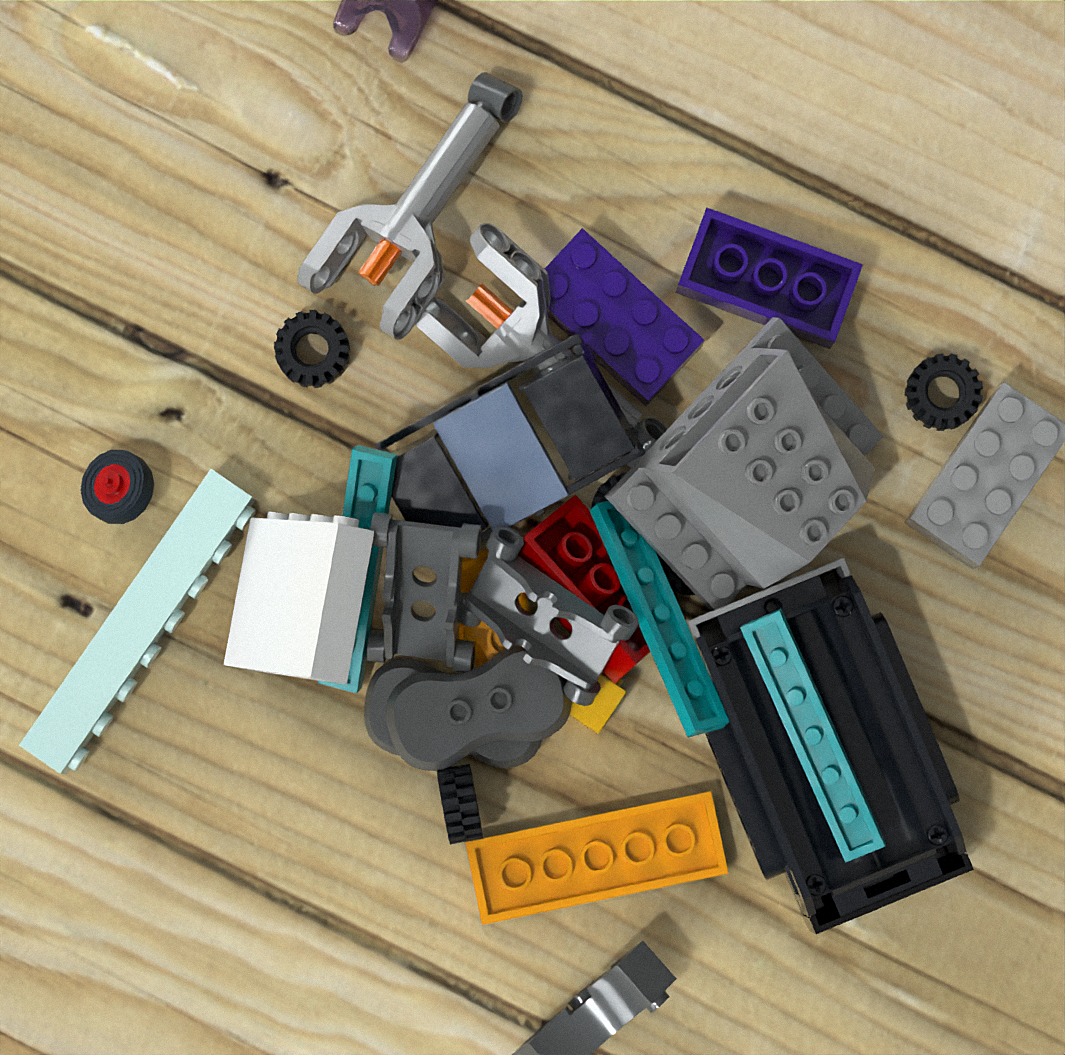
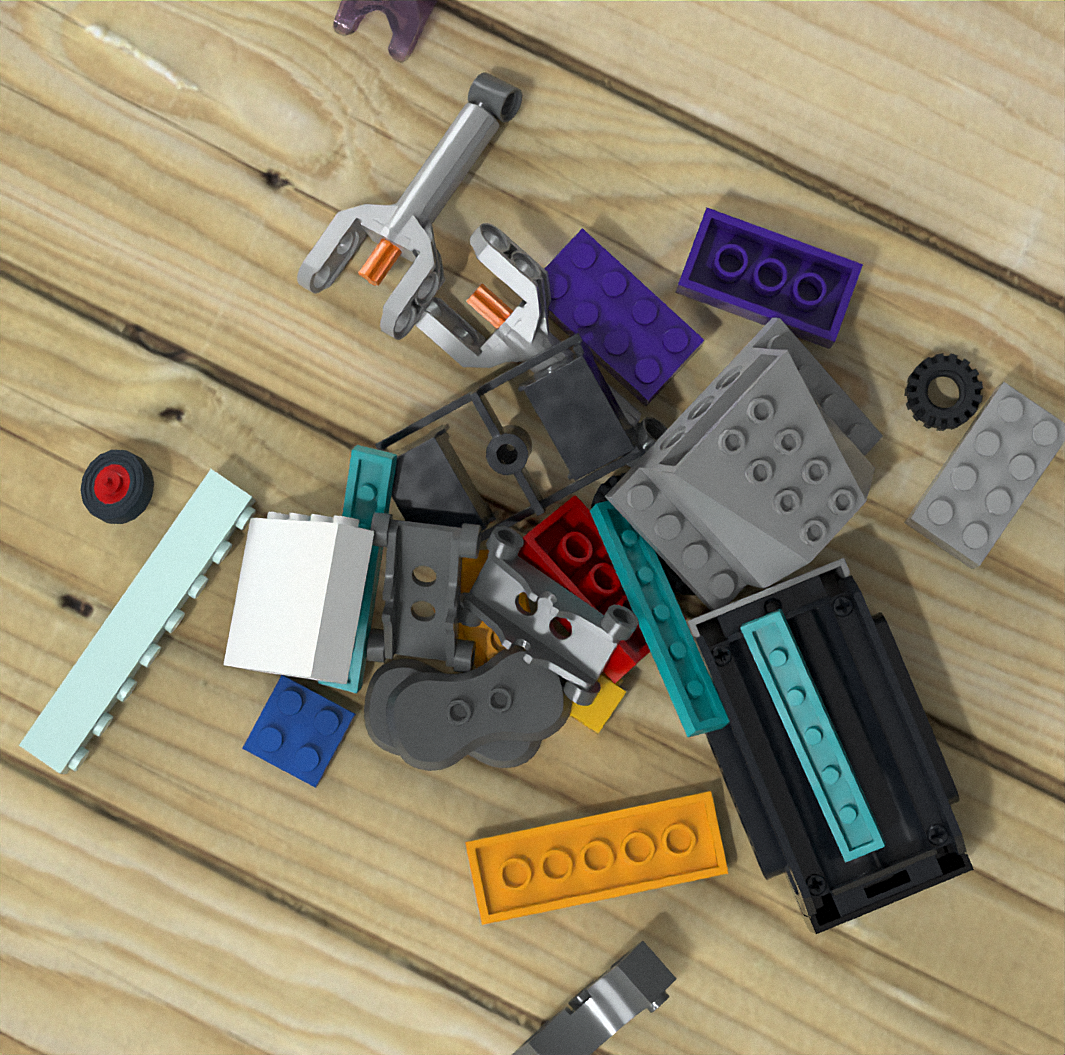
black tyre [274,310,350,388] -> none
sand blue tile [433,382,569,531] -> none
black tyre [437,764,483,845] -> none
none -> blue plate [242,675,356,788]

